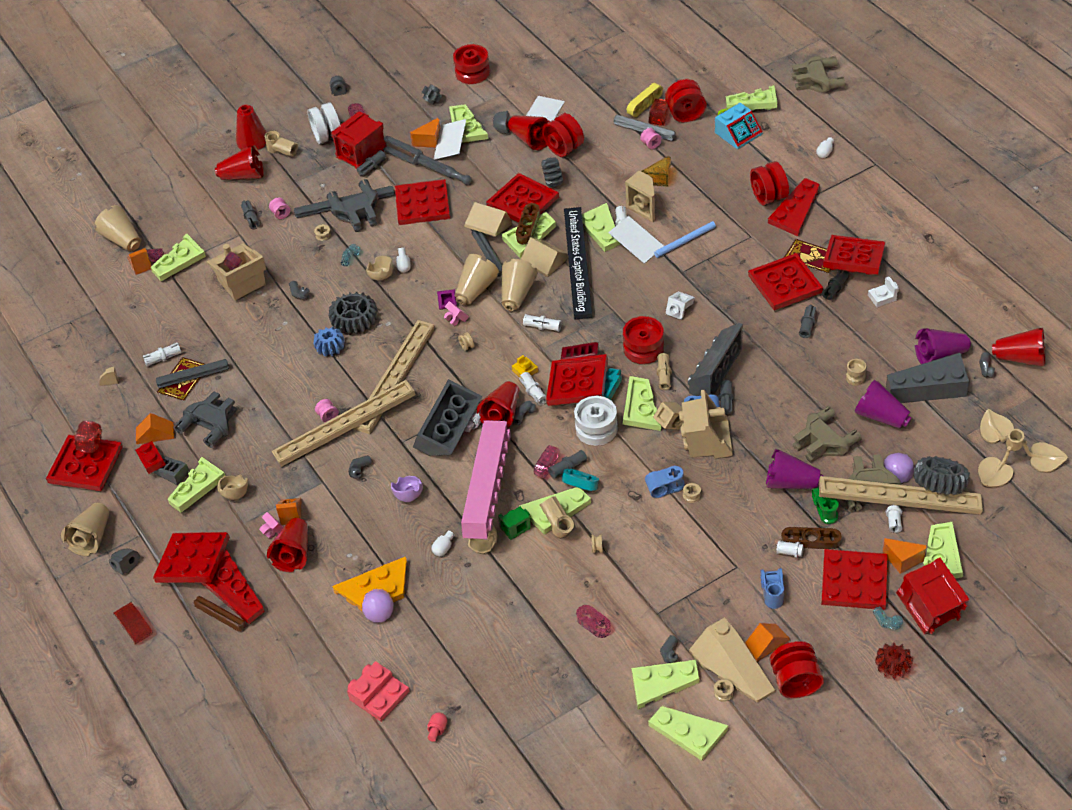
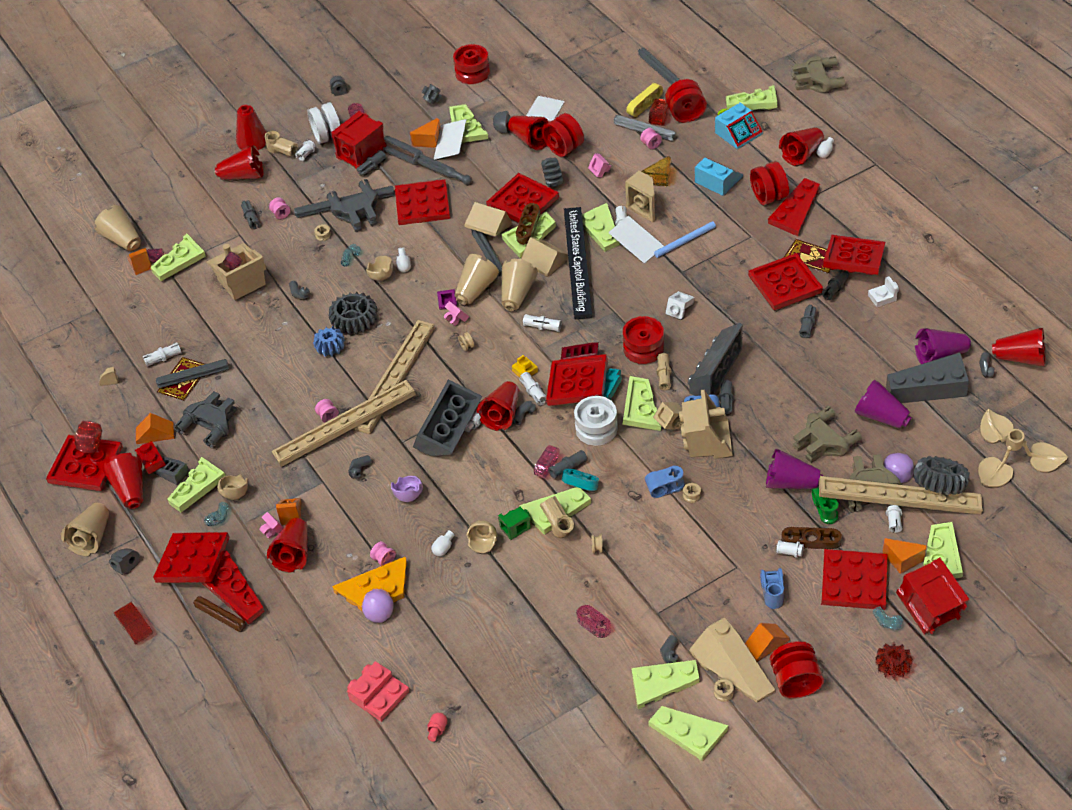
bright pink brick [461,421,511,539] -> none
tan wheel [846,359,867,386] -> none
none -> red cone [103,453,143,509]
none -> clear light blue arm [204,502,228,526]
none -> white pin [295,140,316,161]
none -> bright pink wheel [370,541,396,566]
none -> bright pink tile [588,153,611,178]
none -> dark grey axle [638,47,680,85]
none -> medium azure slope [695,158,743,196]
none -> red cone [779,127,824,166]

